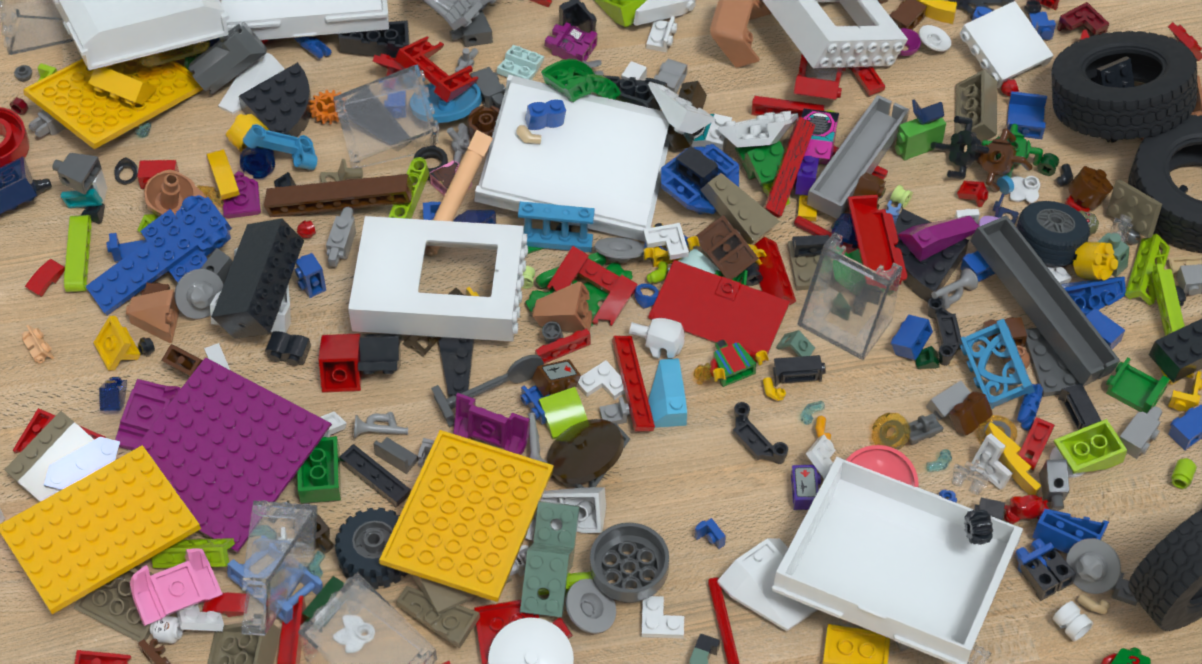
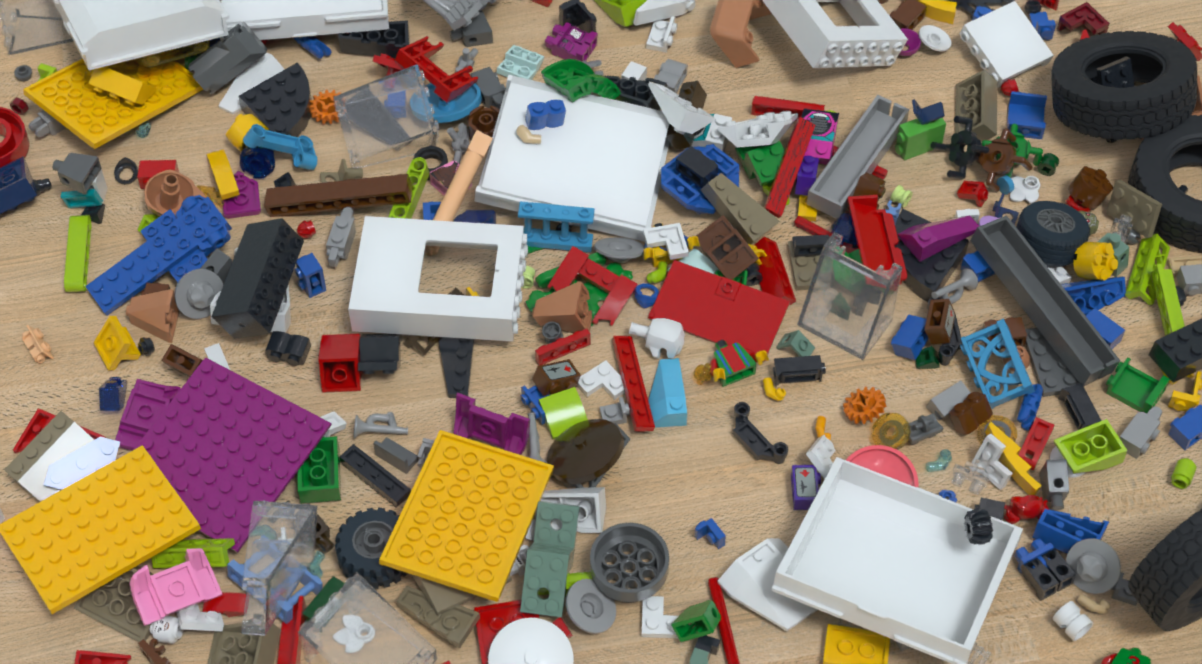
red slope [25,258,65,297] -> none
blue bracket [106,233,147,262] -> none
dark grey piece [431,355,544,428] -> none
red window [794,54,846,101] -> none
clear light blue arm [800,401,825,425] -> none
red plate [848,66,885,96] -> none
black arm [1056,164,1073,186] -> none
none -> green torso [671,600,721,642]
none -> orange gear [843,387,887,424]
none -> reddish brown brick [925,299,956,344]

